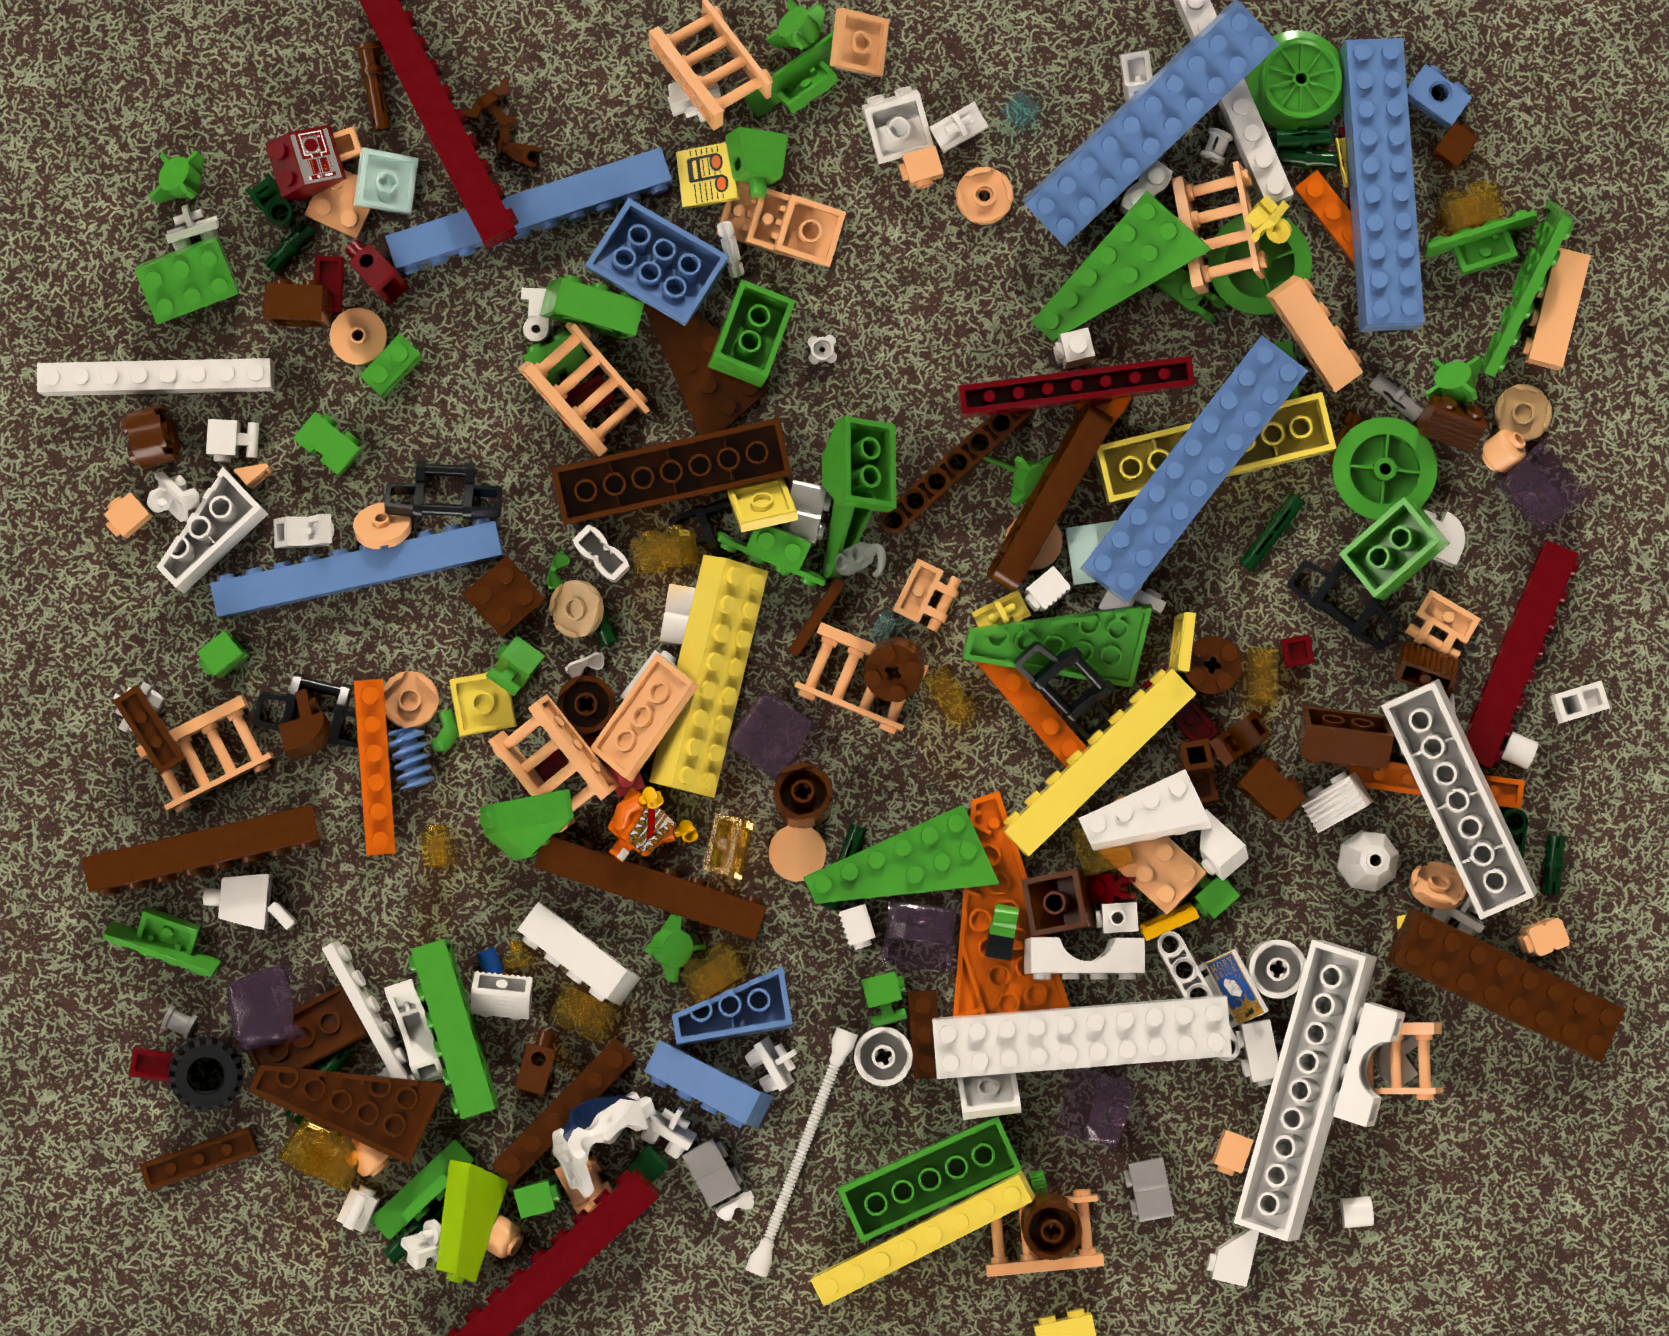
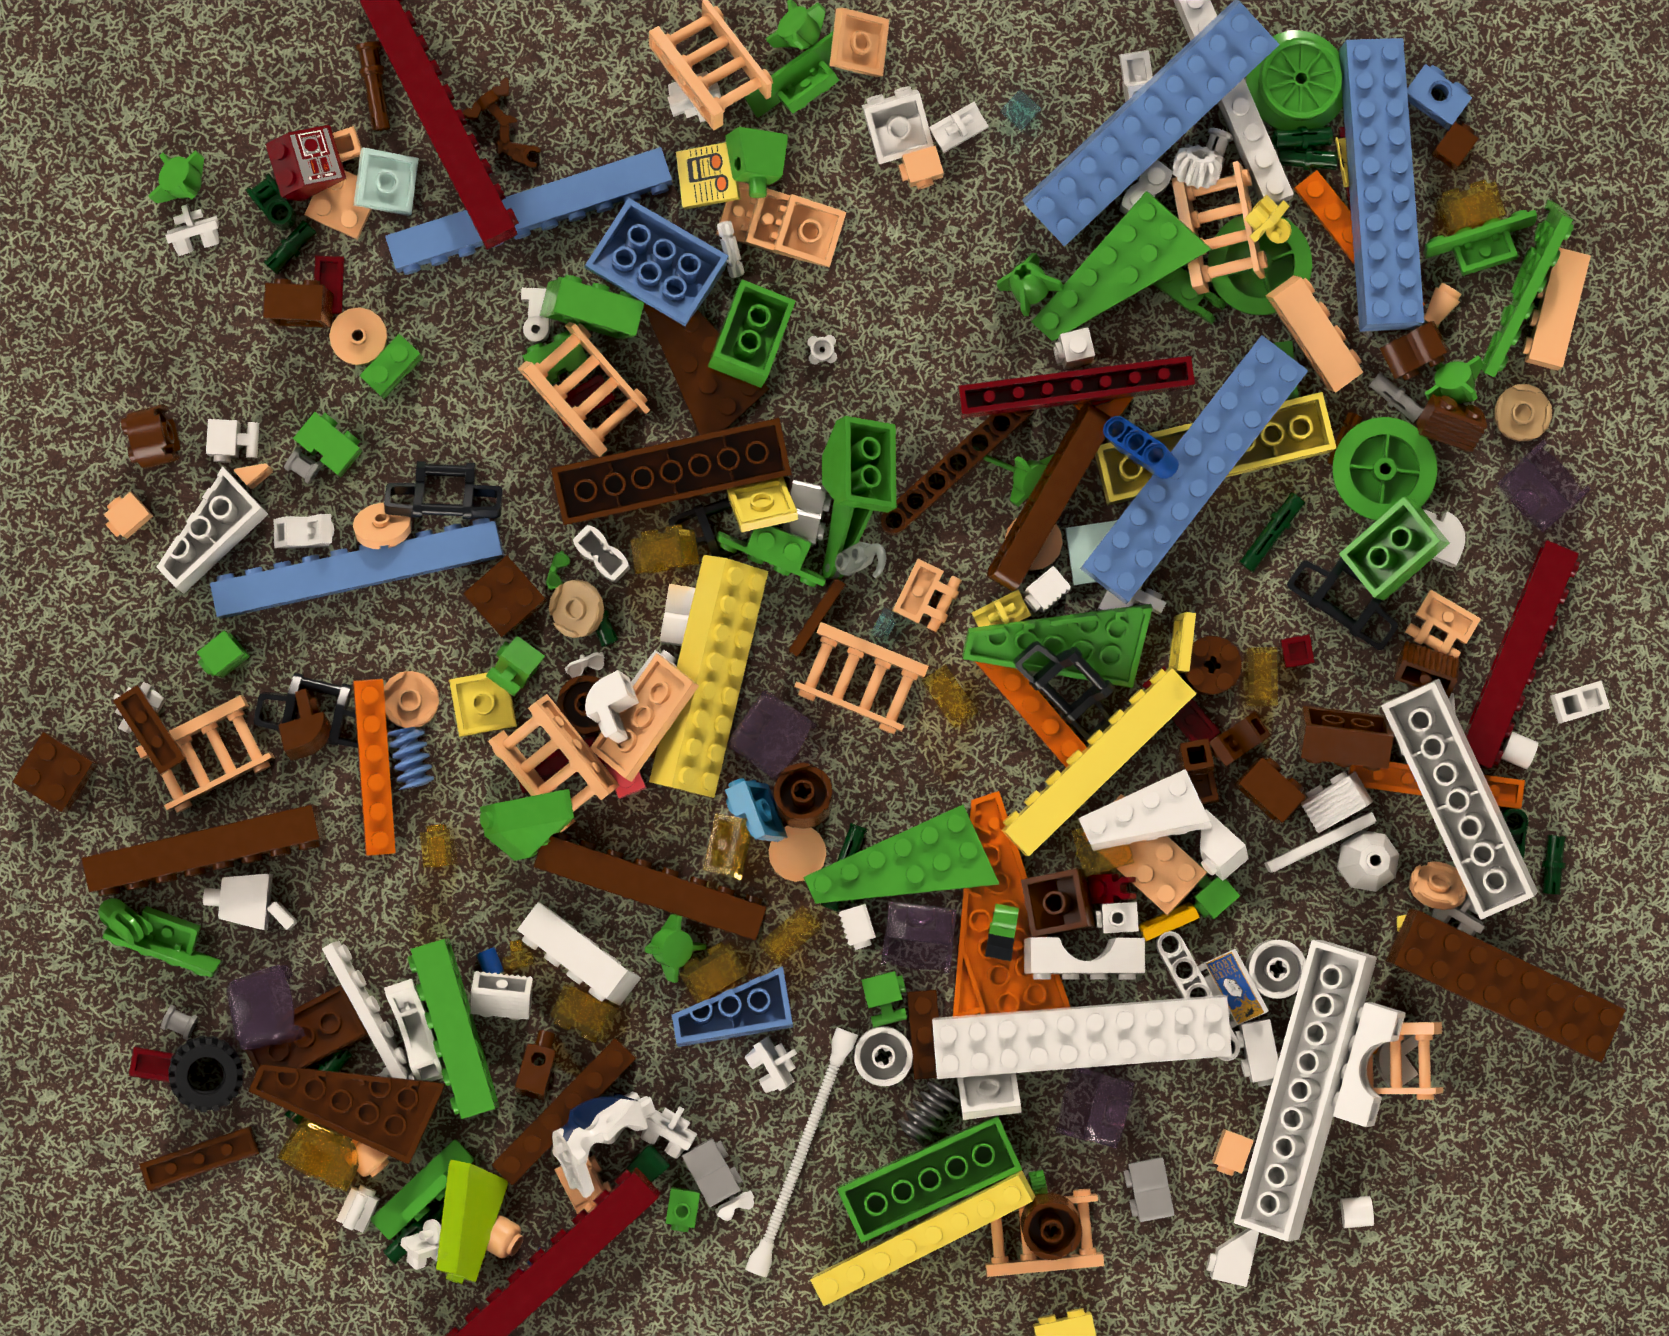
white brick [37,358,275,396] -> none
bright green brick [135,235,239,325] -> none
white hips [147,471,200,522] -> none
dark red torso [345,240,409,307] -> none
bright green arm [431,709,459,752] -> none
bright green brick [513,1177,562,1219] -> none
torso [608,787,698,862] -> none
medium blue wedge [644,1040,774,1128] -> none
reddish brown brick [864,637,925,702] -> none
light nougat plate [956,167,1013,225] -> none
light nougat head [1482,429,1526,473] -> none
light nougat brick [1517,917,1570,957] -> none
none -> reddish brown brick [12,732,99,813]
none -> bright green arm [98,898,153,946]
none -> light grey bush [284,447,323,484]
none -> white brick [585,670,639,744]
none -> bright green brick [665,1187,701,1232]
none -> dark azure plate [725,778,788,842]
none -> clear yellow brick [759,905,822,966]
none -> flat silver piece [898,1082,960,1148]
none -> bright green piece [997,253,1064,316]
none -> blue beam [1103,416,1179,479]
none -> white gear [1172,144,1222,189]
none -> white tile [1264,812,1376,873]
none -> reddish brown brick [1379,321,1450,381]
none -> light nougat cone [1424,283,1462,328]

